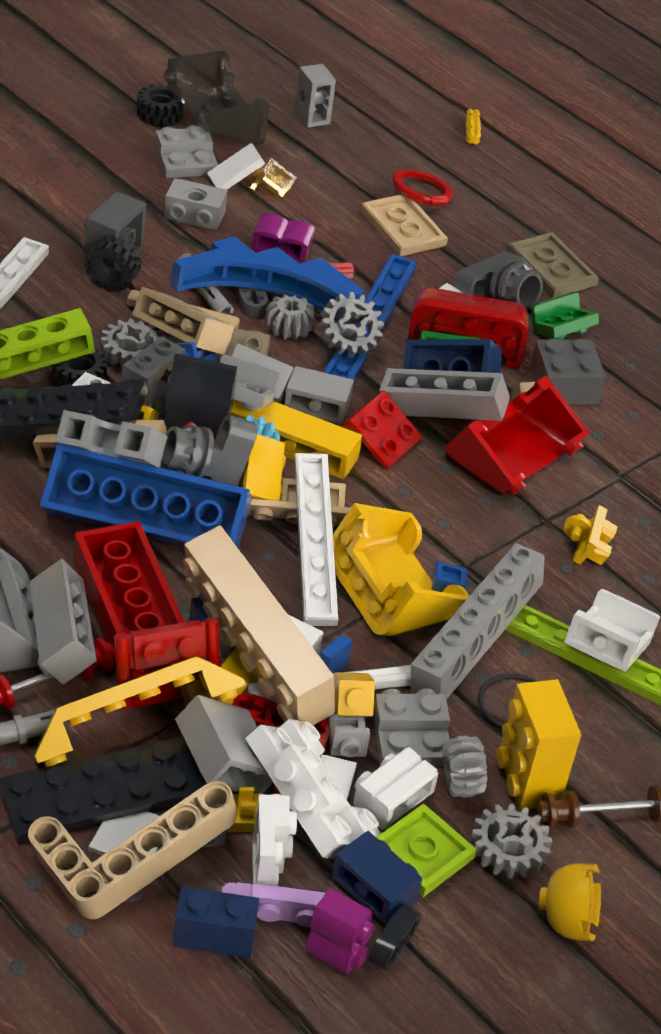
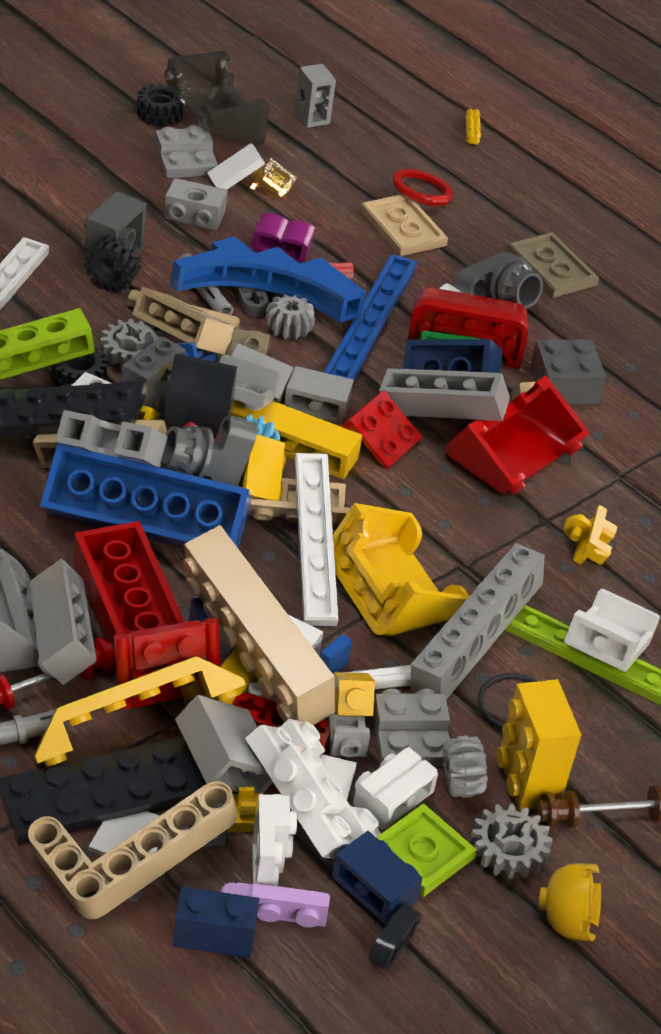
magenta brick [306,888,375,976] -> none
light grey gear [319,292,384,357] -> none
blue tile [431,561,468,592] -> none
green bracket [531,292,599,340] -> none

